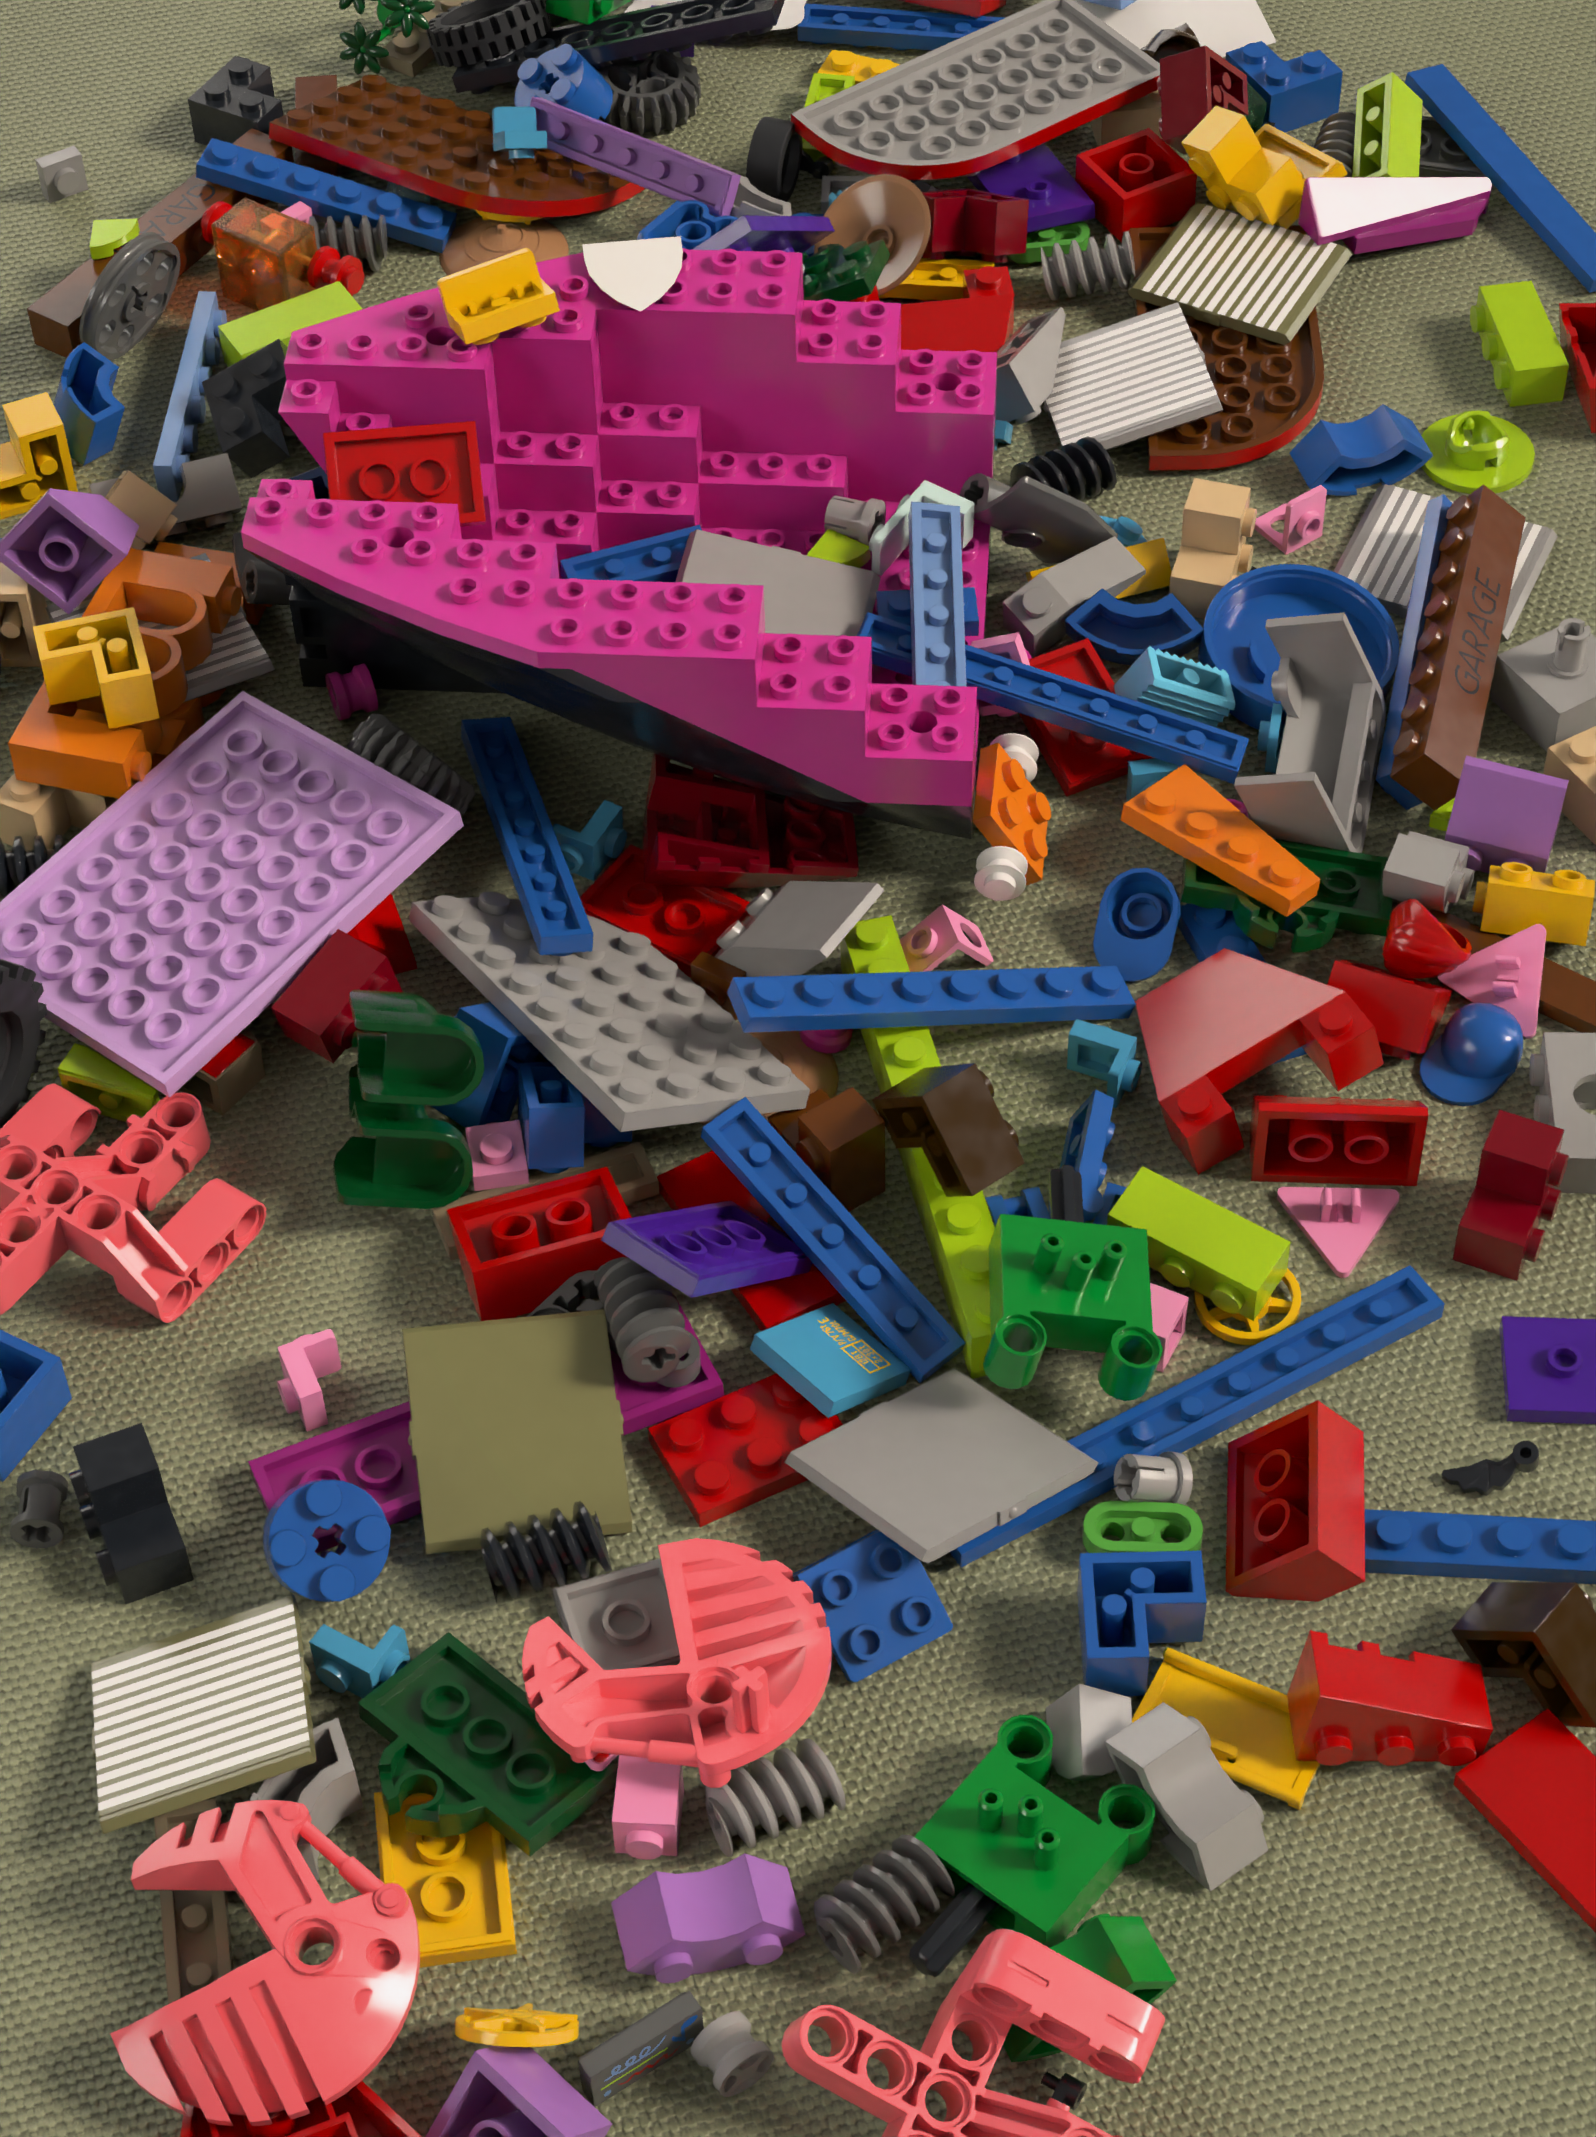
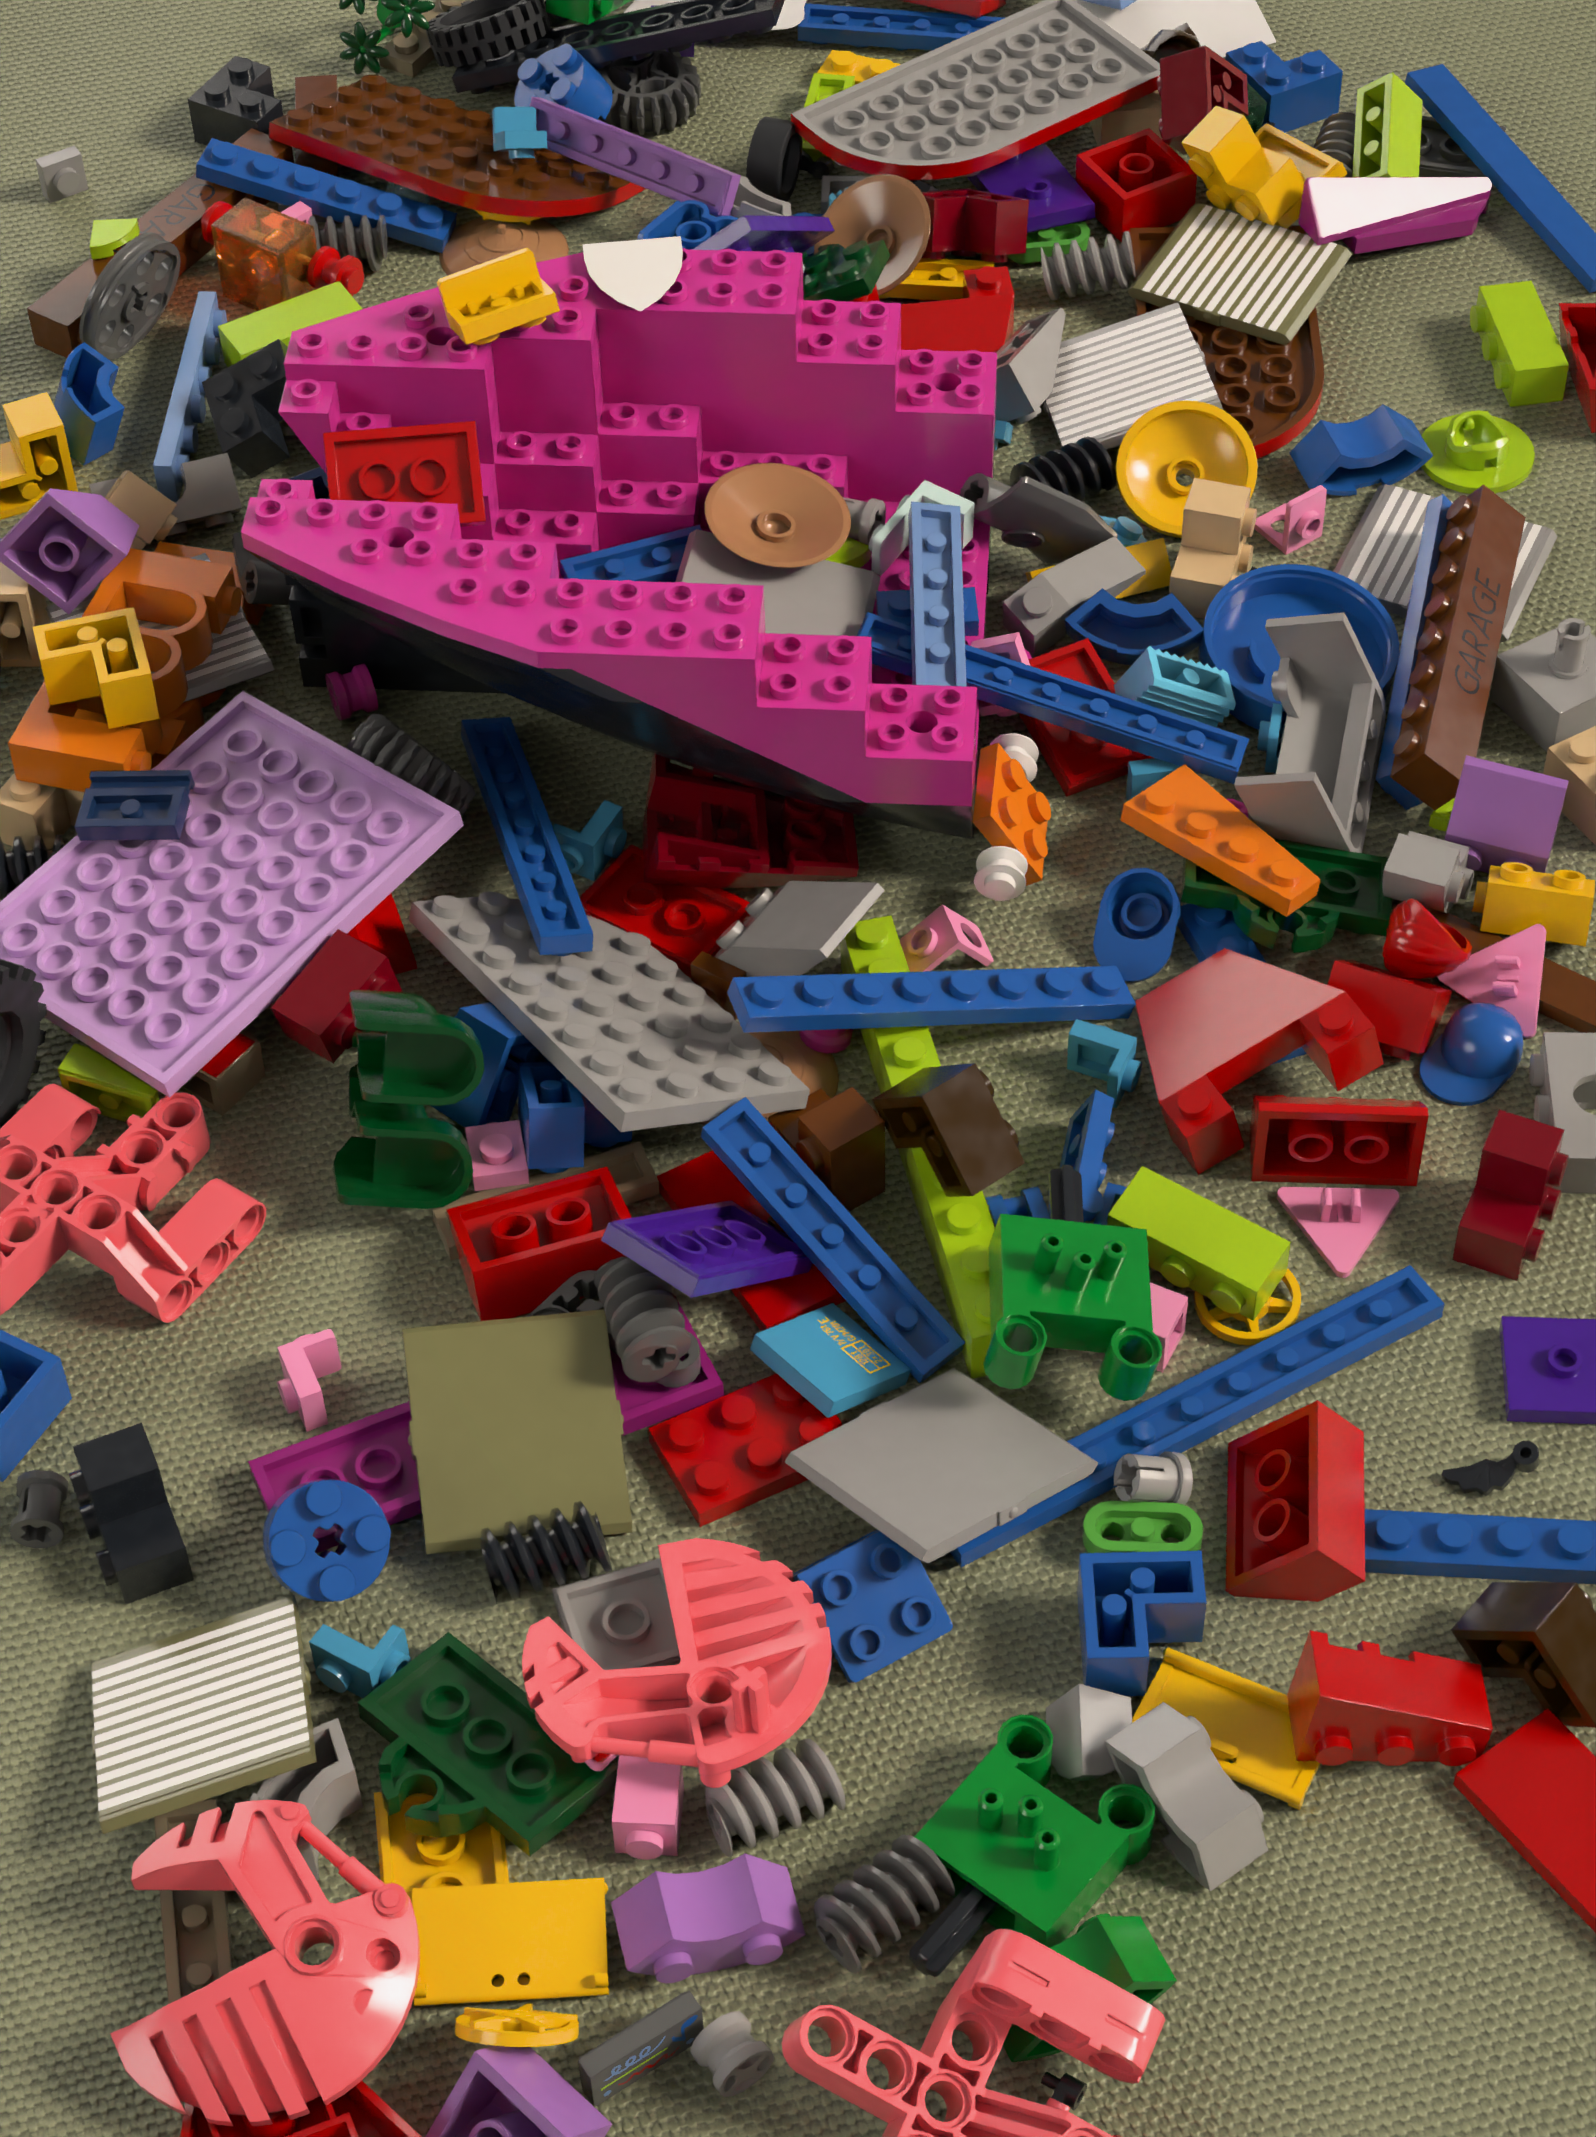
none -> dark blue plate [74,770,195,841]
none -> yellow door [410,1878,609,2006]
none -> medium nougat hat [704,463,851,568]
none -> yellow dish [1116,400,1258,538]

